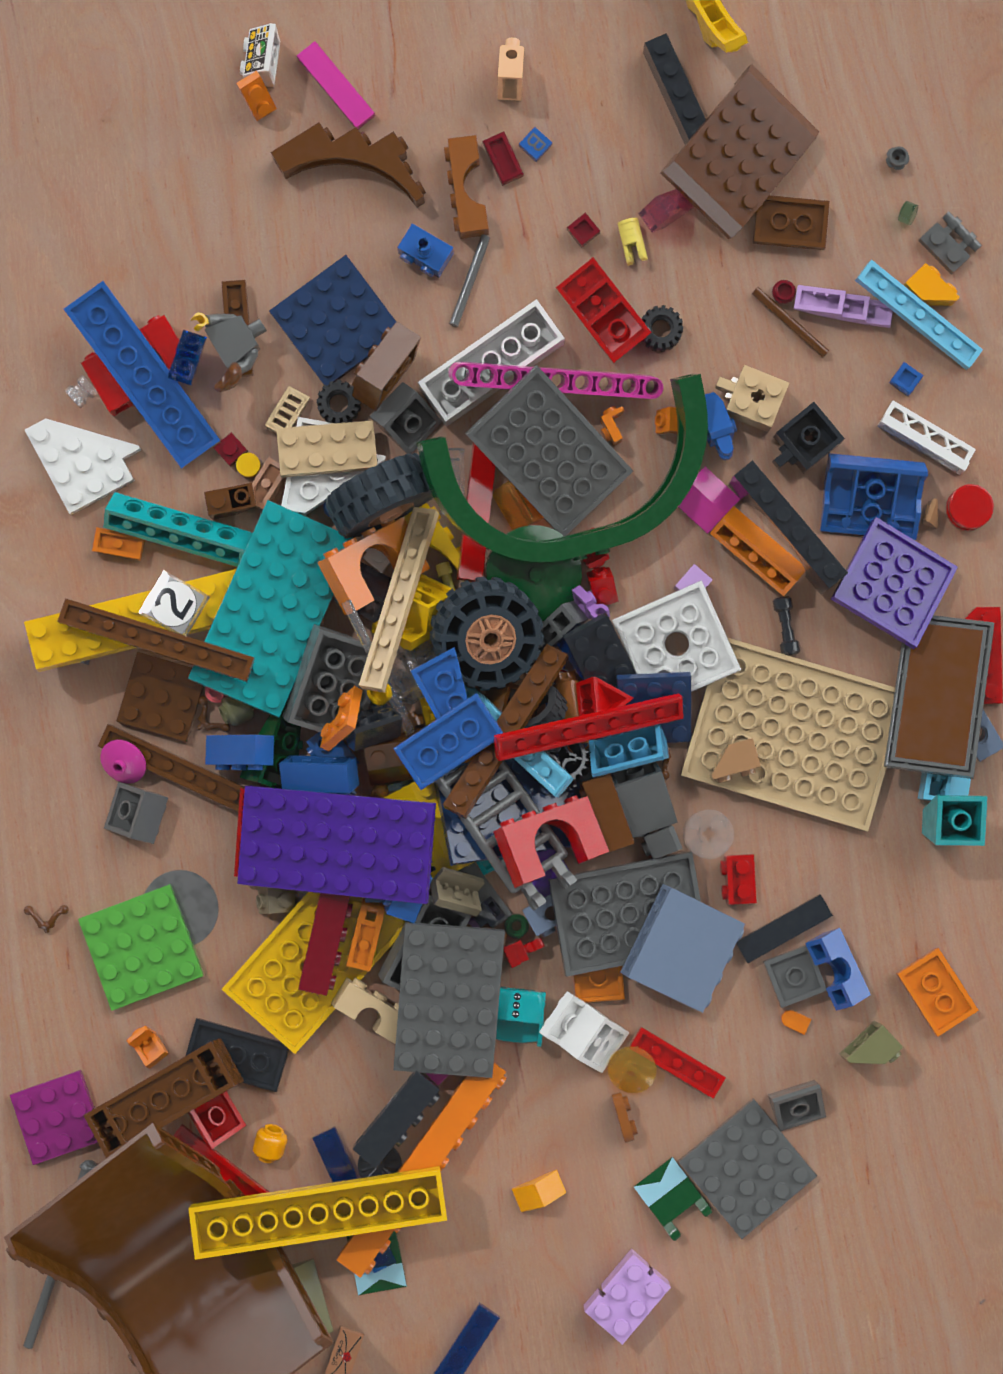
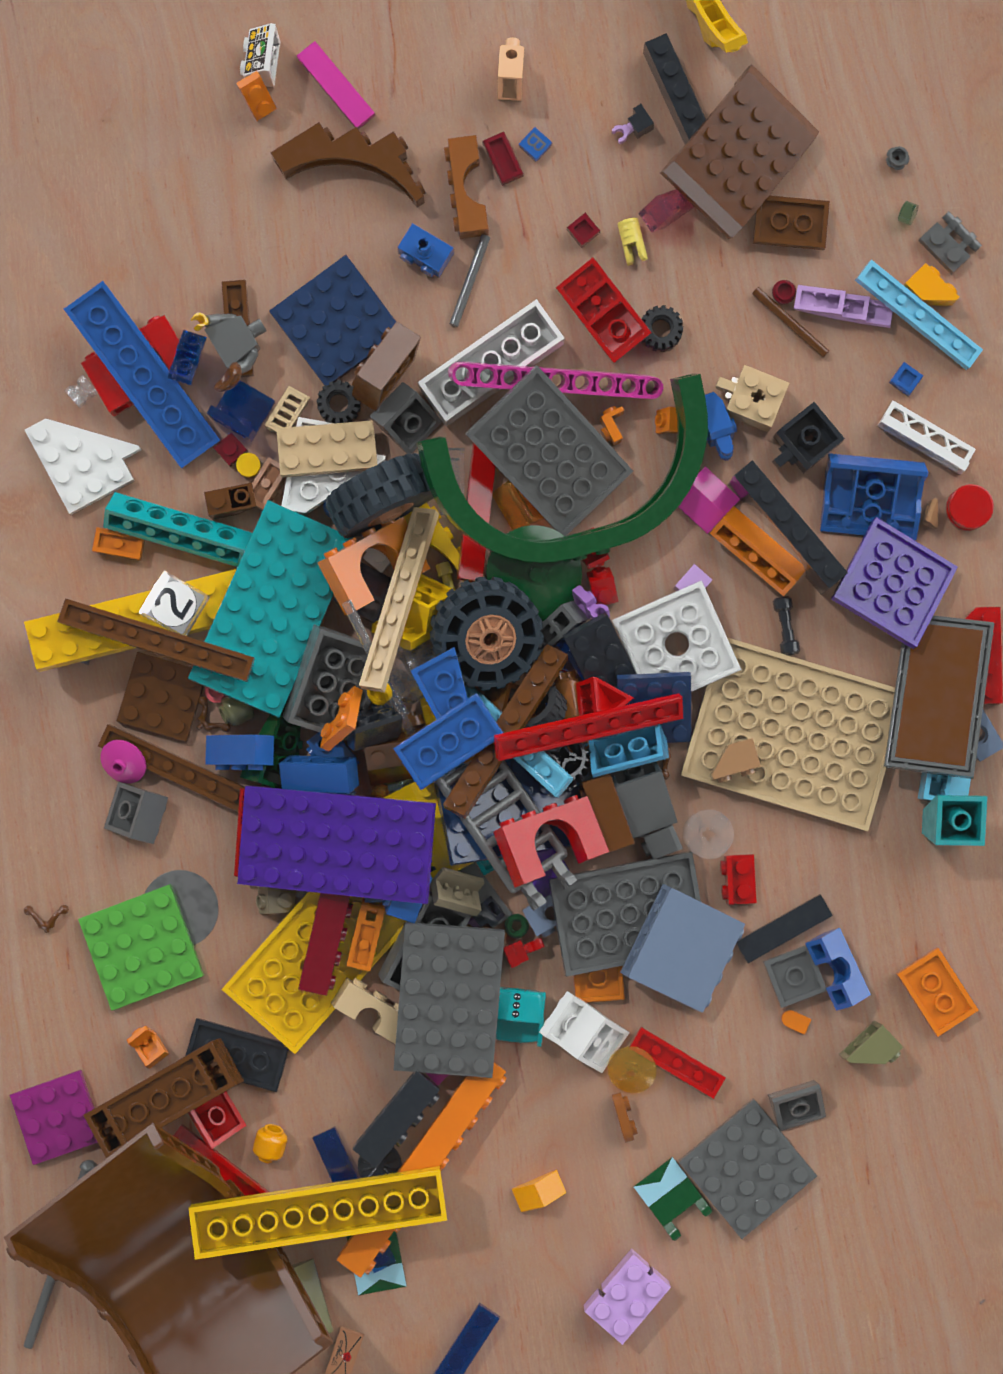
none -> clear blue bracket [206,380,275,442]
none -> black piece [612,104,654,144]

